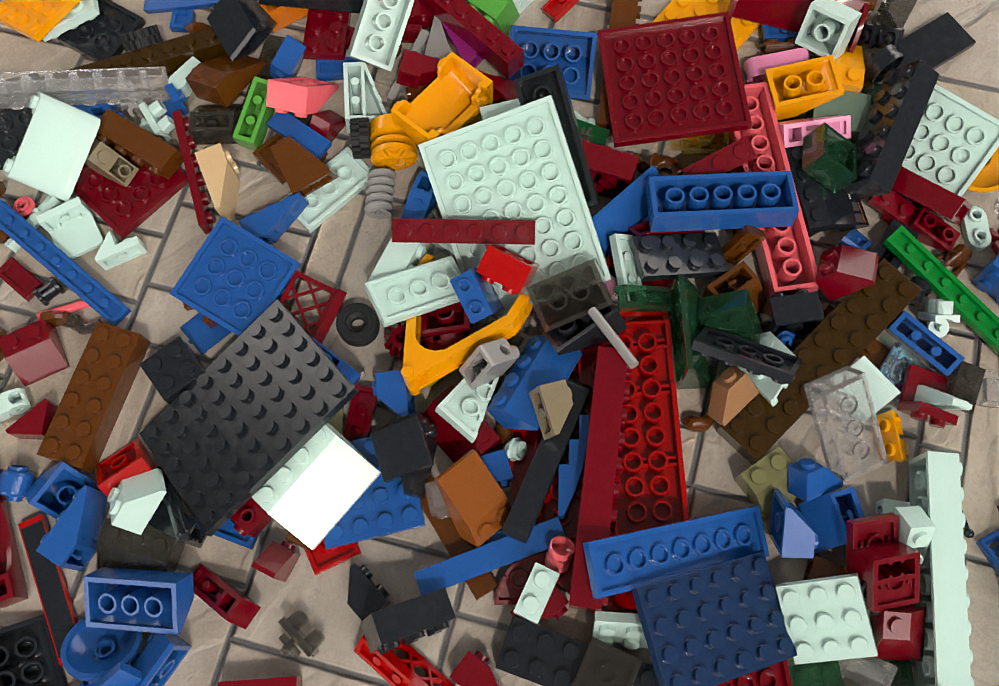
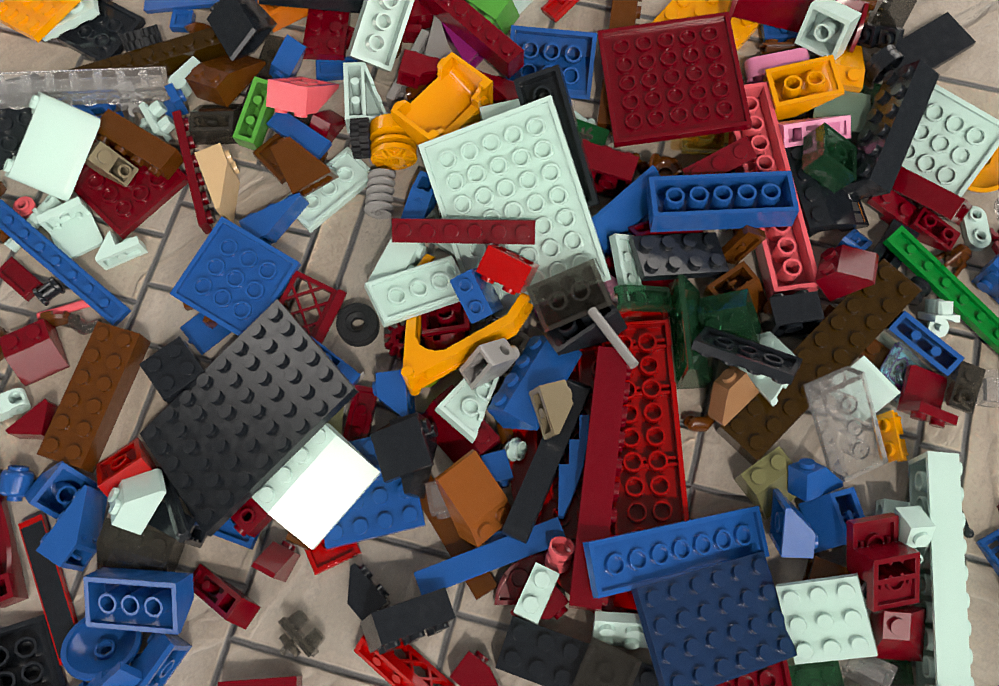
blue arm [777,330,796,352] -> none
light aqua slope [914,385,973,411] -> none

